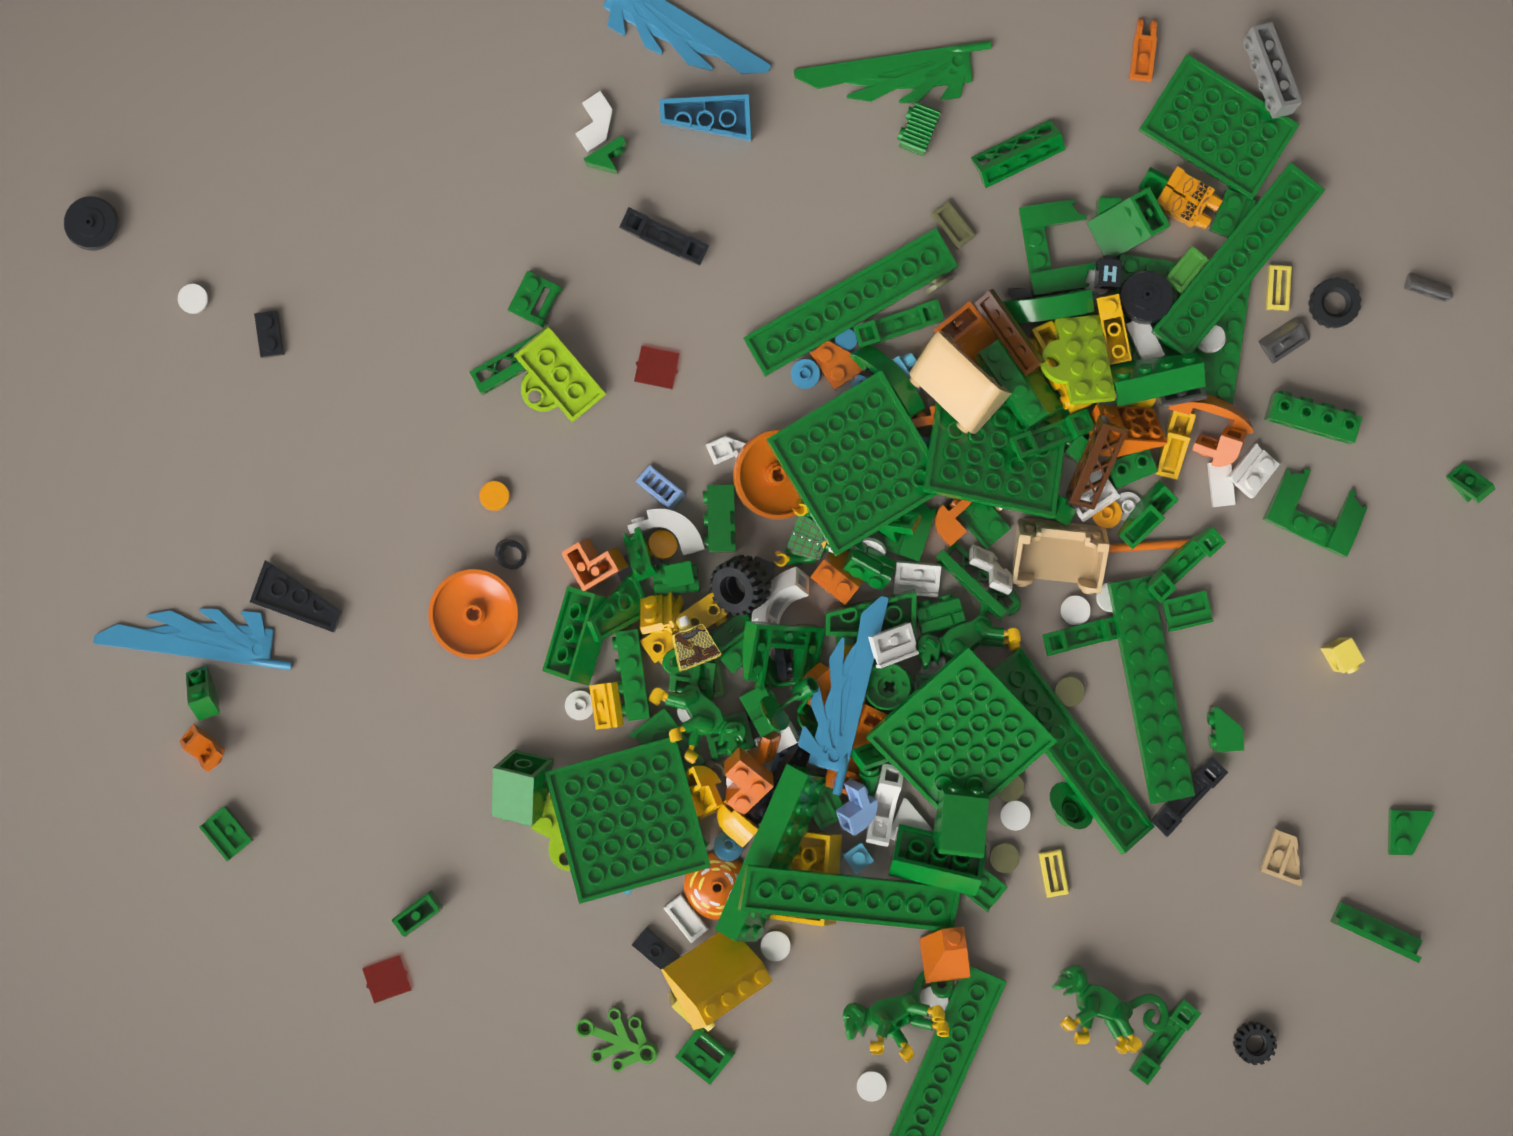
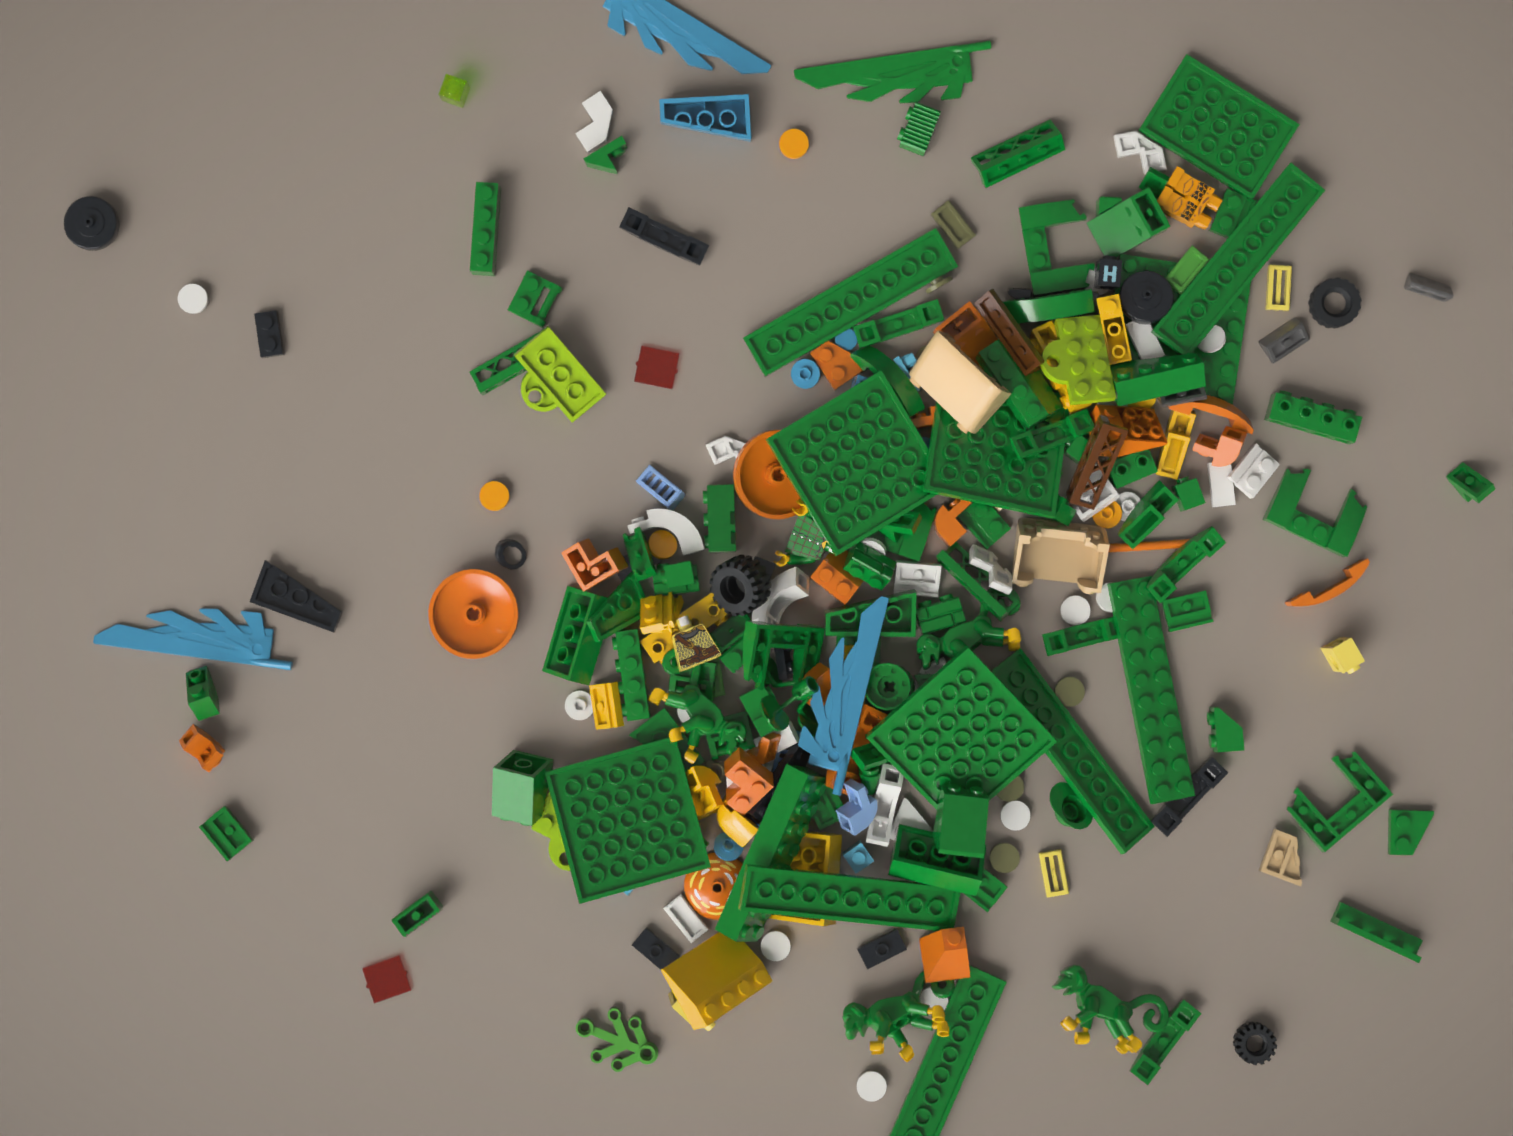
green plate [675,1027,735,1085] -> none
white plate [868,623,919,668] -> none
orange hinge [1128,18,1157,83] -> none
light grey brick [1243,22,1302,119] -> none
none -> clear neon green brick [438,74,470,108]
none -> green brick [470,182,501,276]
none -> light orange piece [779,129,809,159]
none -> black plate [857,929,907,969]
none -> white tile [1113,131,1167,175]
none -> green brick [1172,476,1206,512]
none -> orange slope [1285,558,1370,607]
none -> green wedge [1287,752,1393,853]

